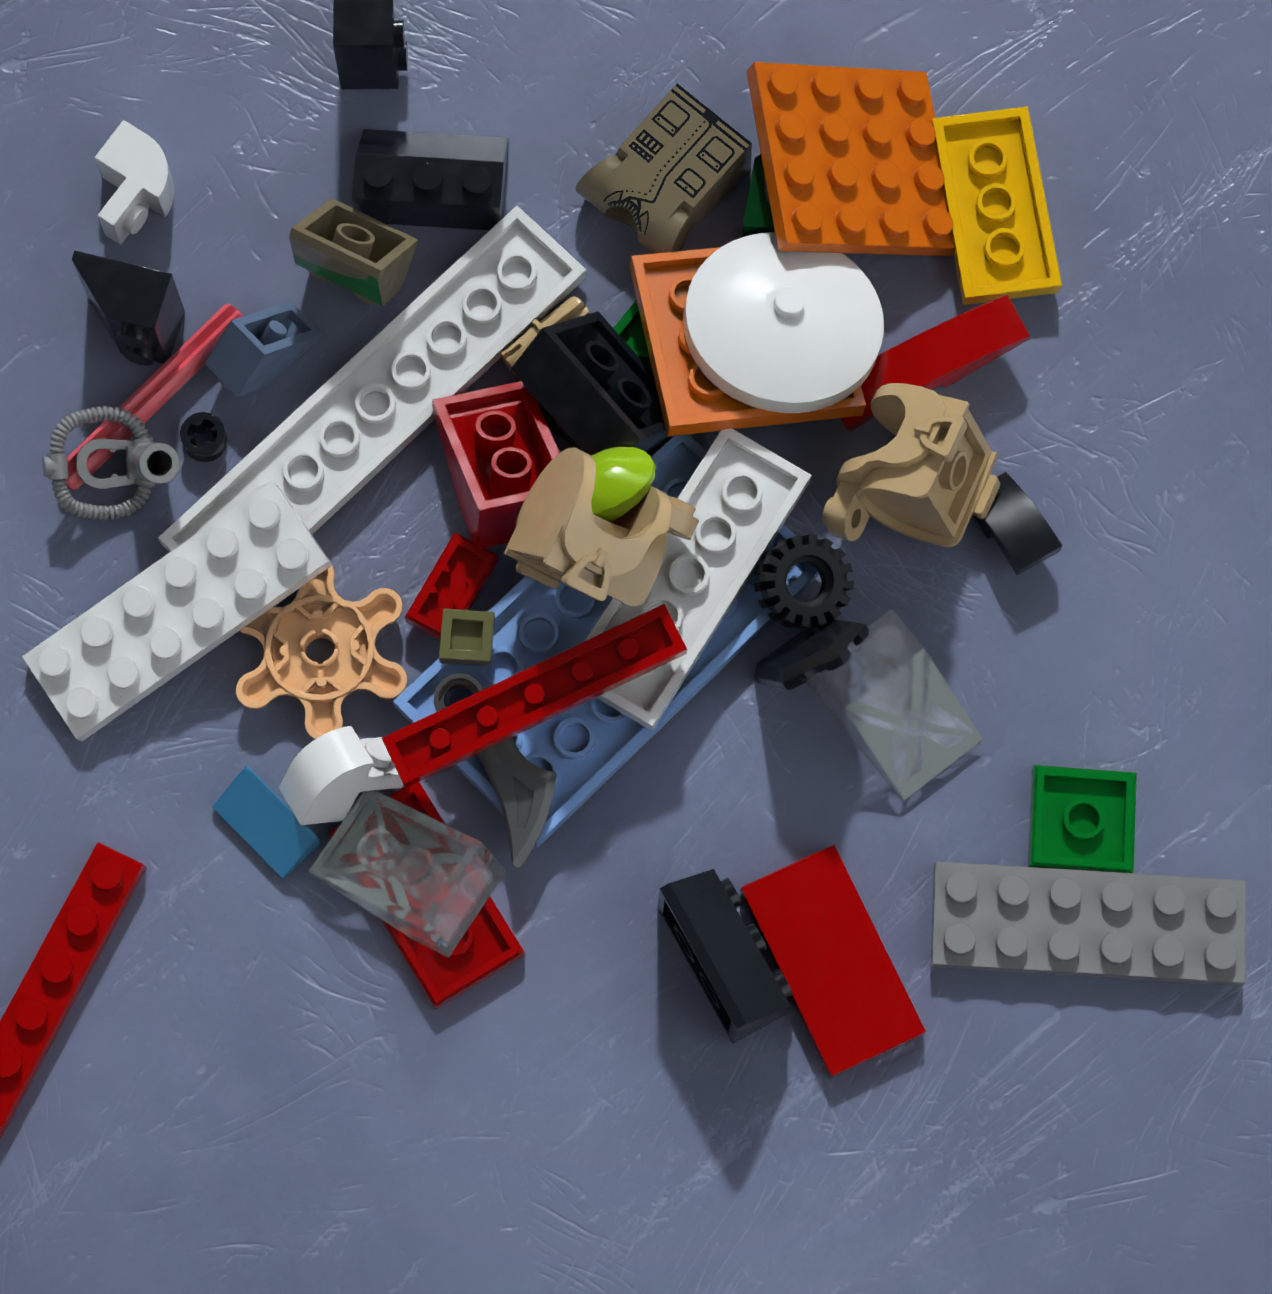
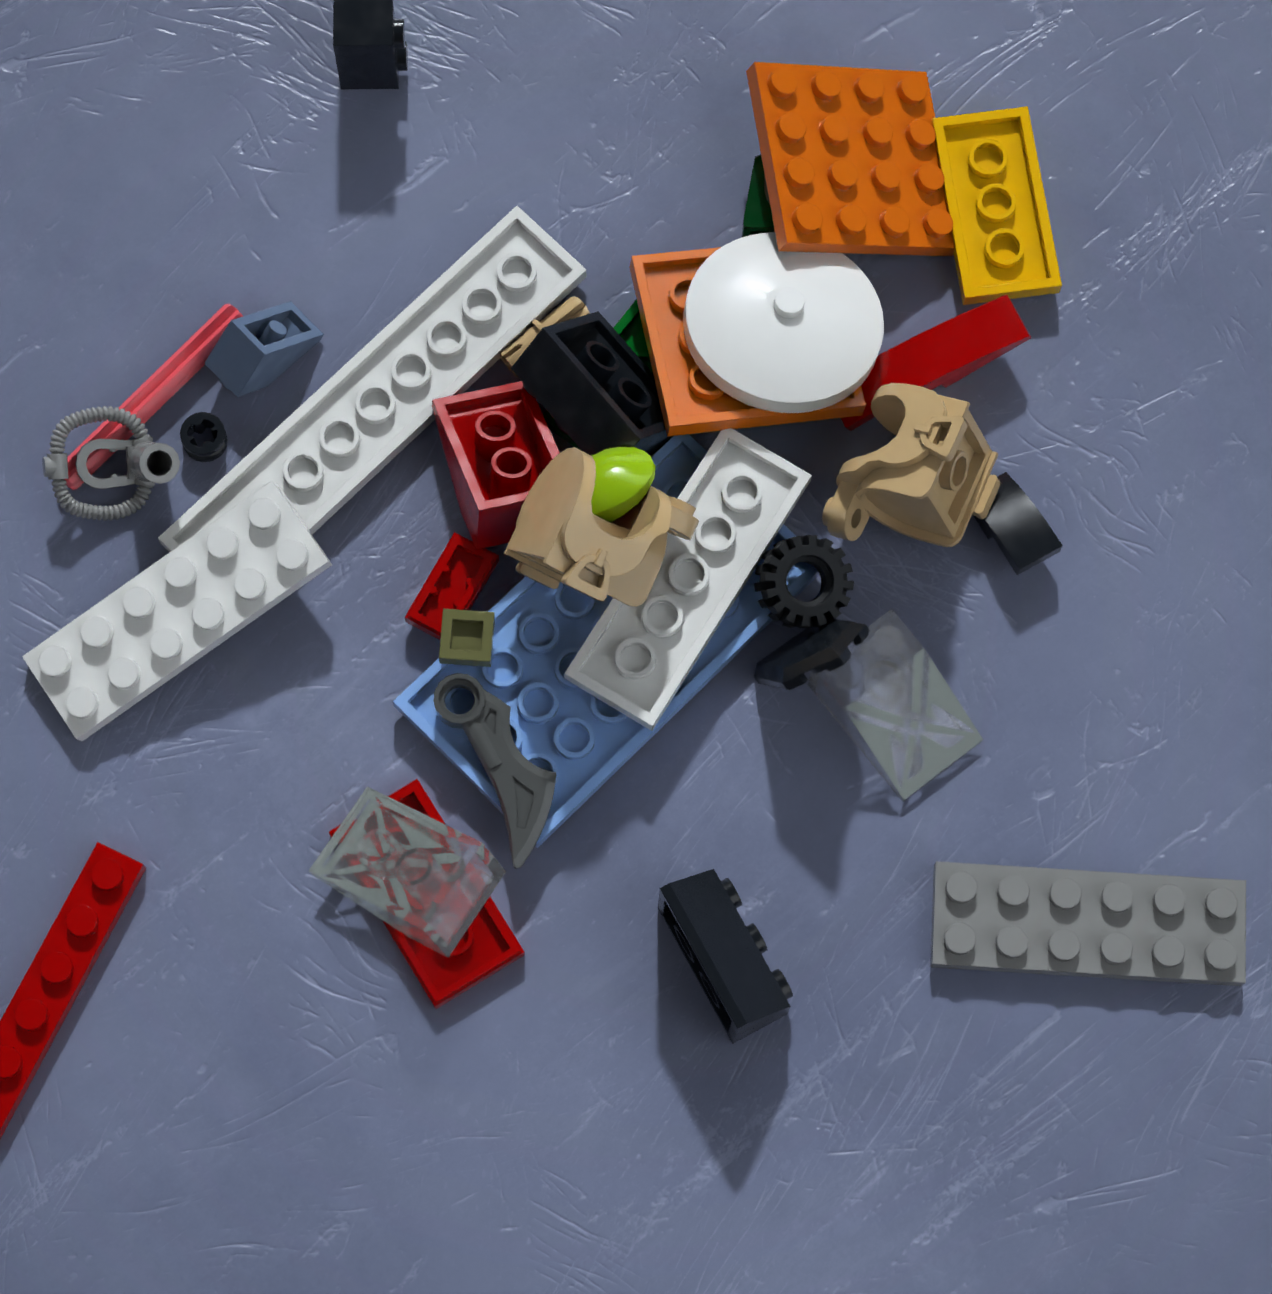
black slope [72,251,185,366] -> none
white brick [95,120,174,245] -> none
dark azure slope [212,766,321,880] -> none
light nougat plate [236,566,408,739] -> none
white brick [279,726,403,825] -> none
dark tan slope [289,198,418,306] -> none
black slope [352,129,509,230] -> none
red plate [381,604,687,788] -> none
dark tan piece [575,83,752,254] -> none
red tile [740,845,926,1078] -> none
green tile [1028,765,1137,873] -> none

